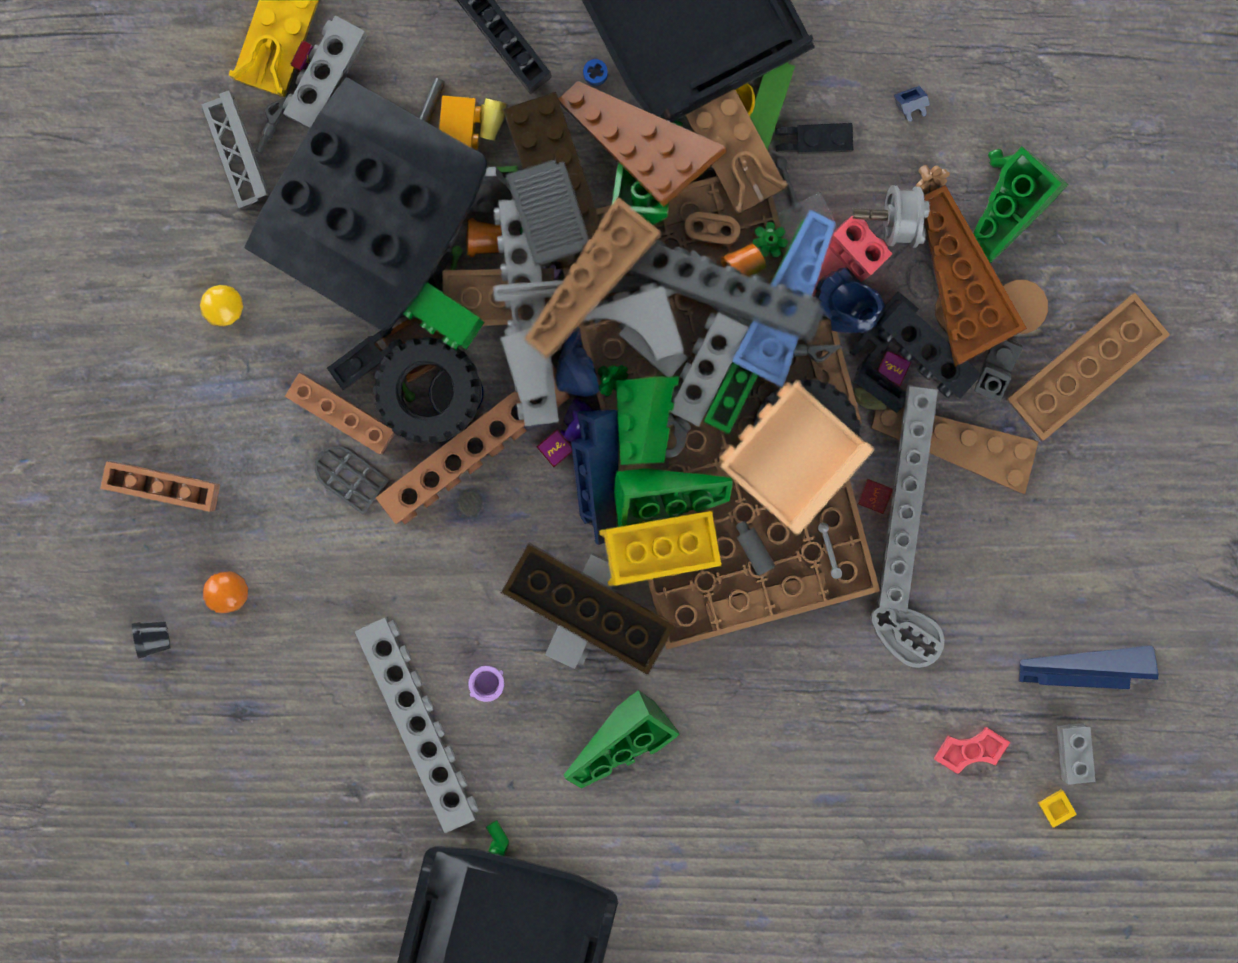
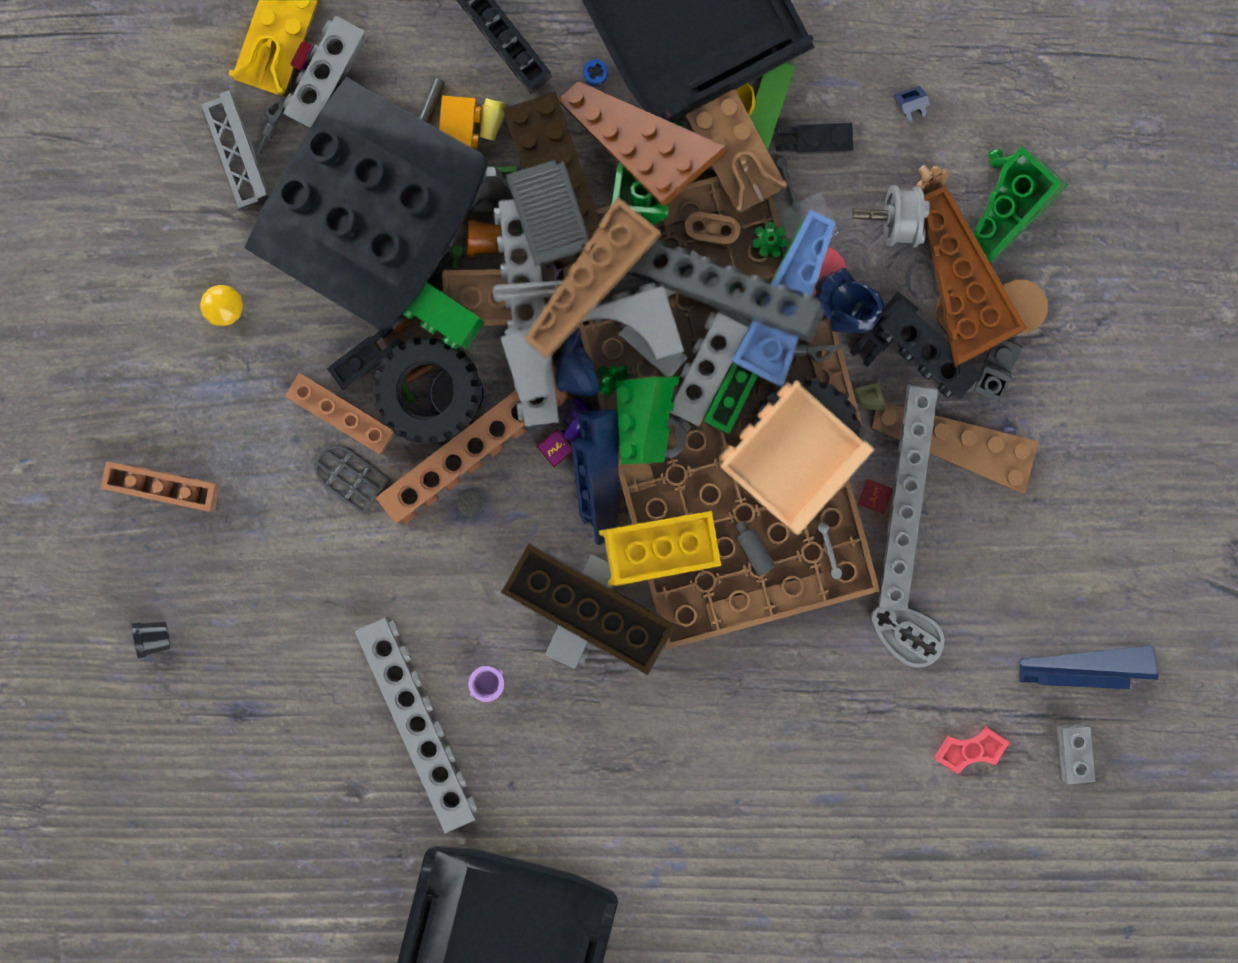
orange hair [203,571,248,614] -> none
green arm [486,820,509,856] -> none
green wedge [564,690,680,788] -> none
green wedge [614,468,733,527] -> none
orange piece [721,244,766,288] -> none
coral brick [828,215,892,282] -> none
black tile [853,361,906,413] -> none
magenta tile [877,350,912,387] -> none
medium nougat plate [1006,293,1170,441] -> none
yellow tile [1038,789,1077,828] -> none

